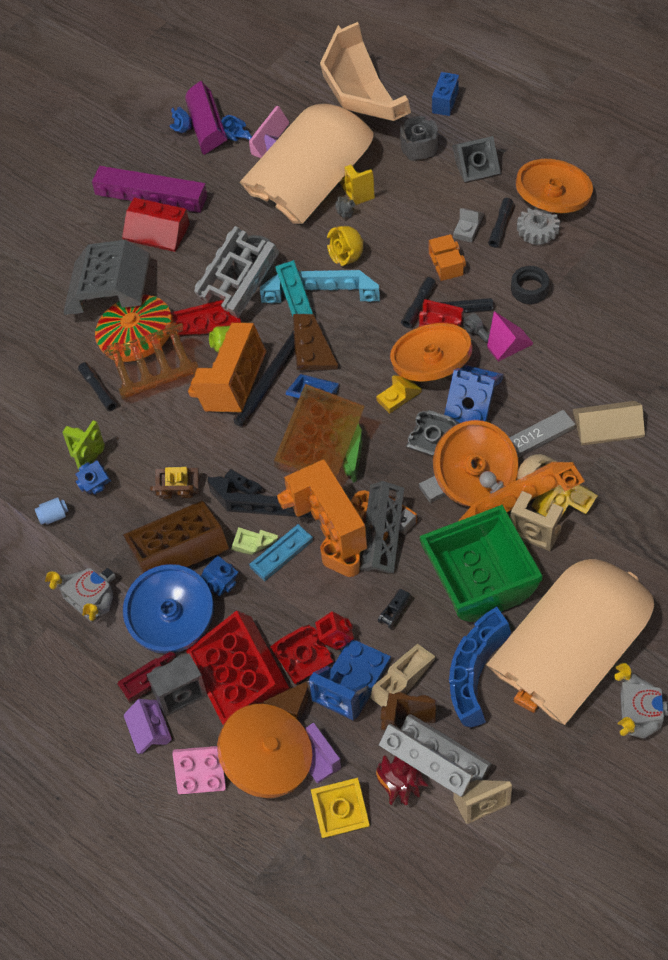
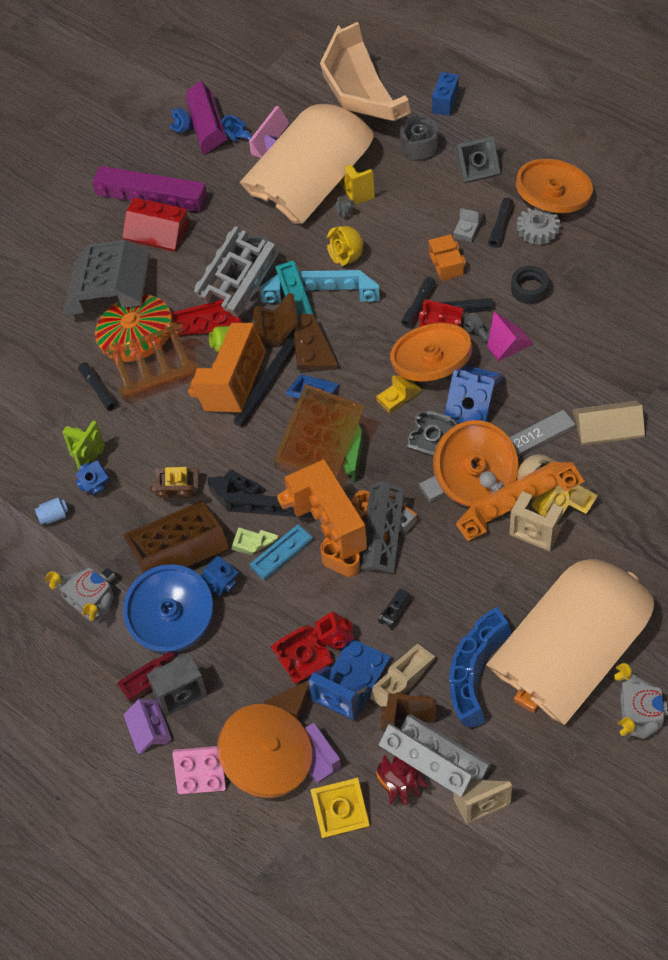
red slope [186,610,290,725] -> none
green container [420,505,542,622] -> none
none -> reddish brown bracket [253,293,298,347]

